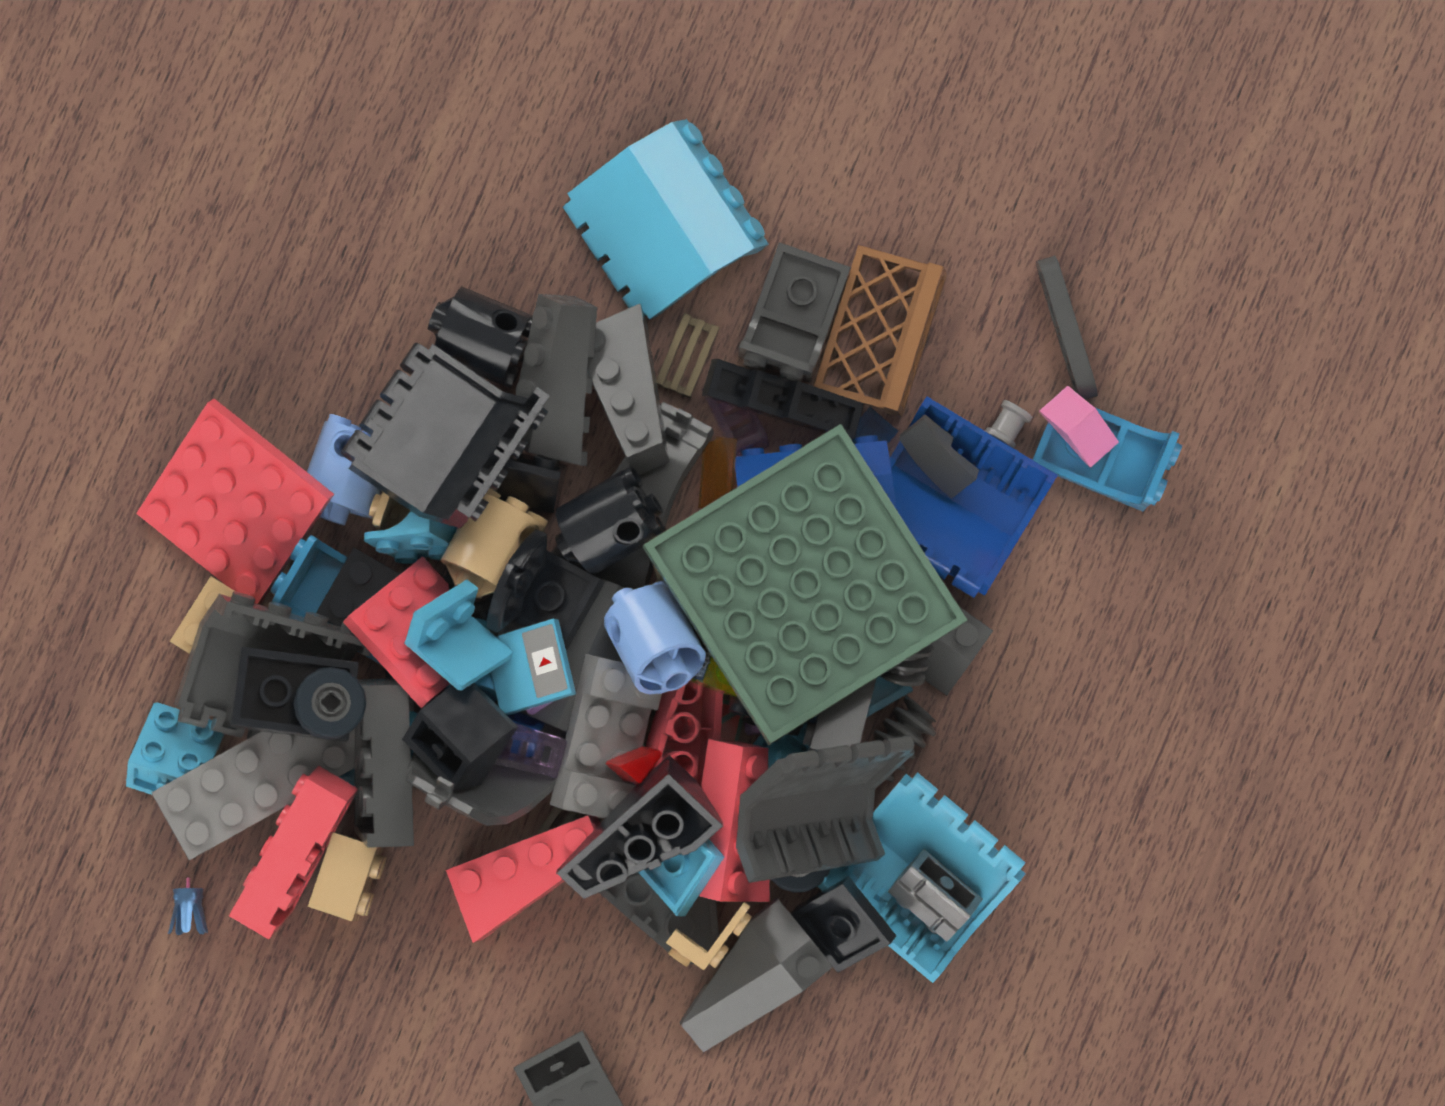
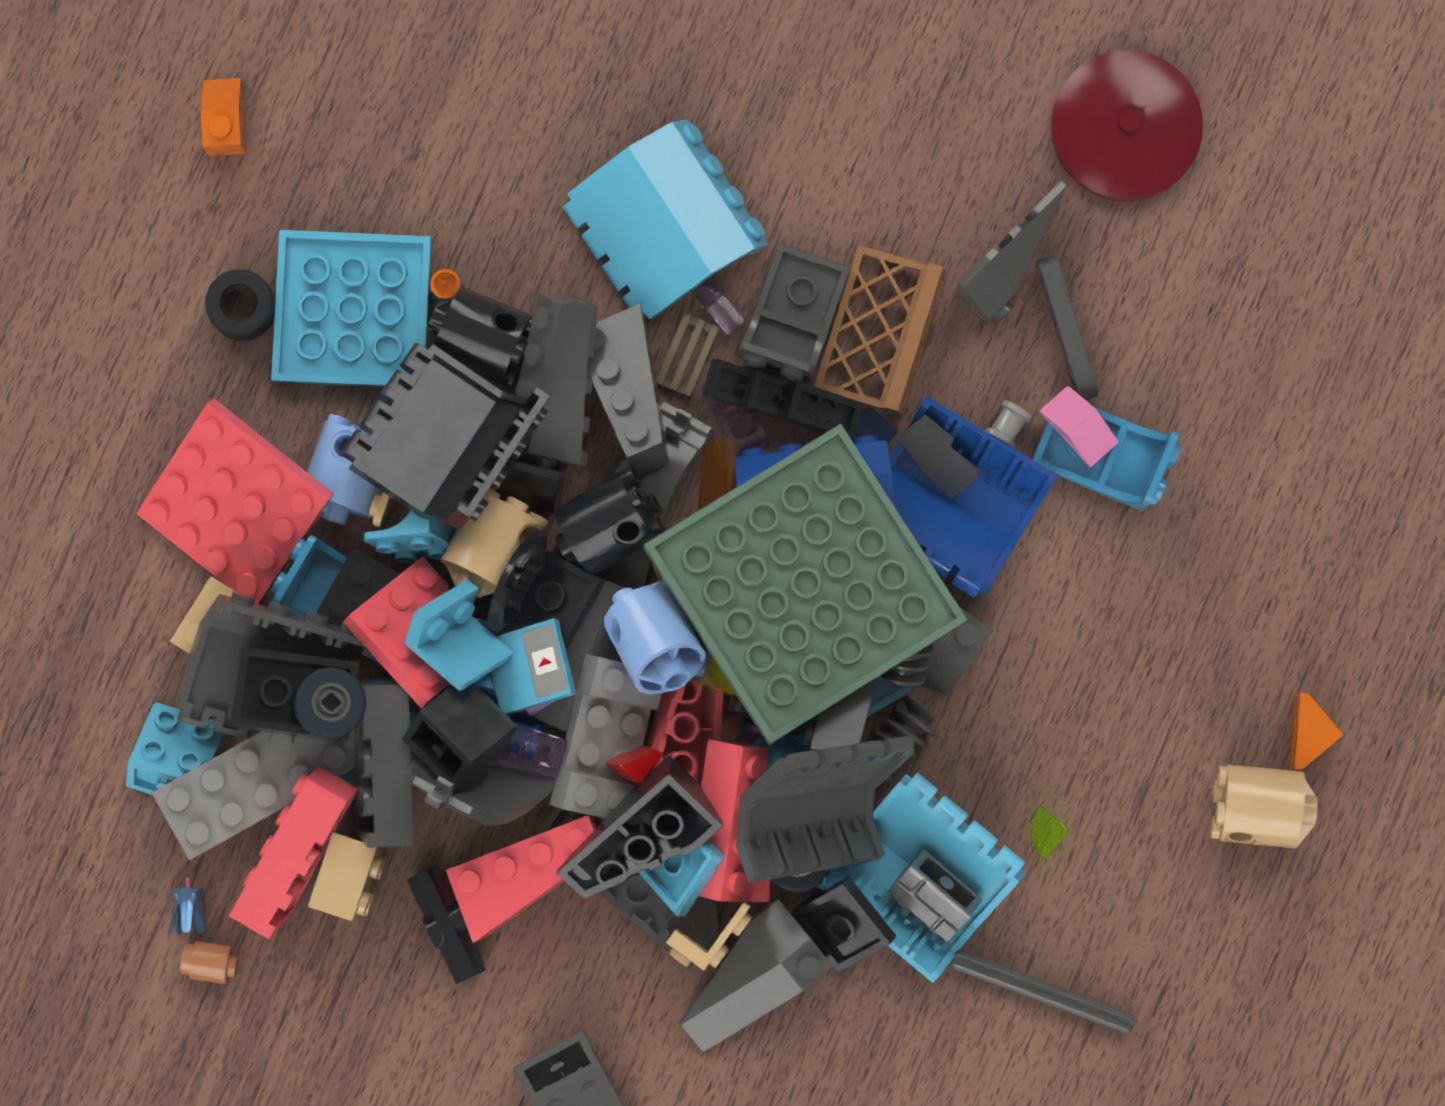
none -> nougat brick [180,941,239,984]
none -> orange slope [201,78,246,156]
none -> black tyre [205,269,275,341]
none -> medium azure plate [271,230,432,387]
none -> black piece [407,865,487,984]
none -> orange piece [430,269,468,303]
none -> clear purple axle [691,278,745,335]
none -> dark grey axle [951,950,1135,1034]
none -> dark grey wedge [954,181,1067,326]
none -> clear neon green tile [1030,806,1069,860]
none -> dark red dish [1051,50,1203,202]
none -> tan cylinder [1210,764,1318,849]
none -> orange slope [1289,692,1343,771]

